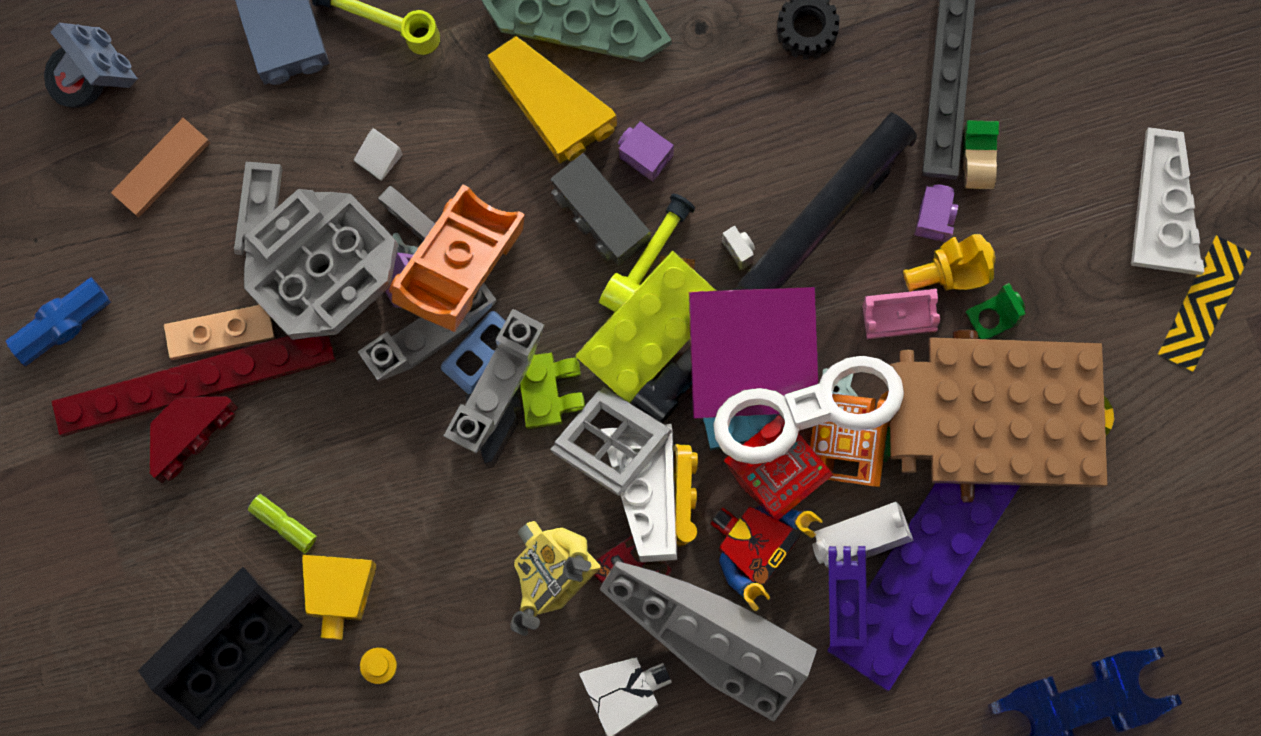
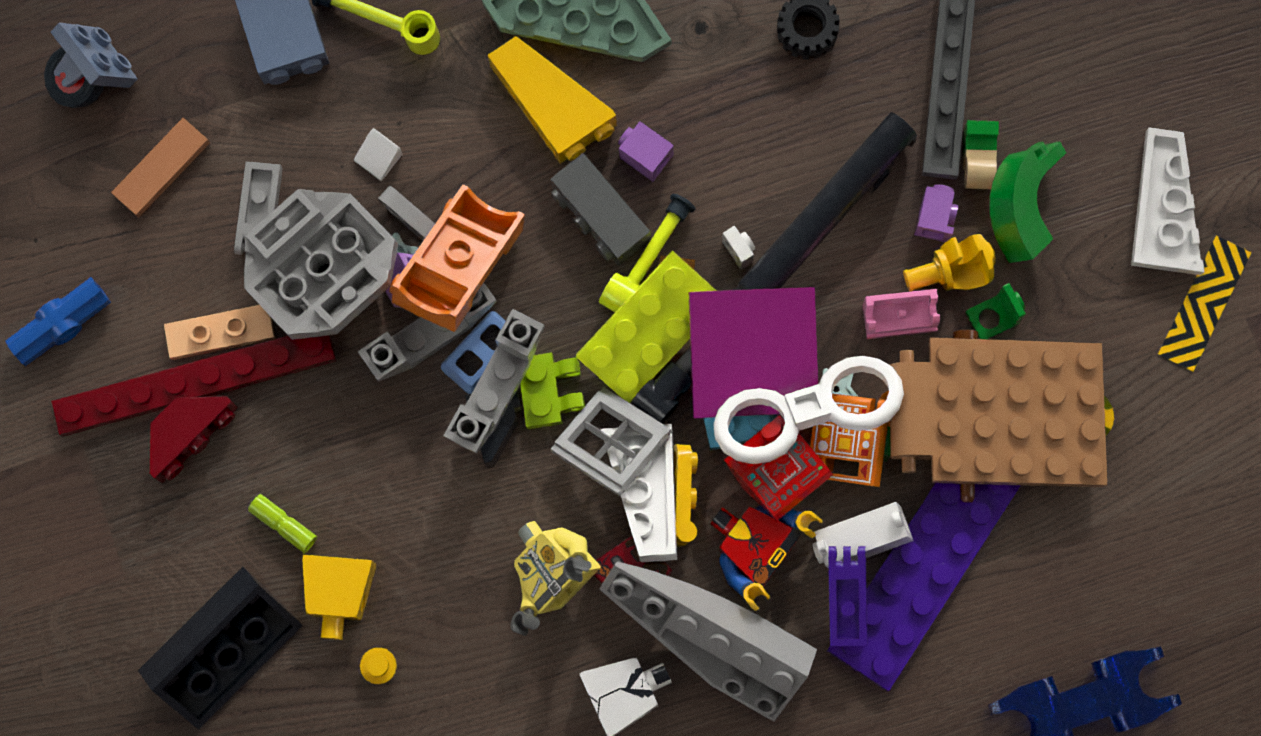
none -> green arch [990,141,1067,263]

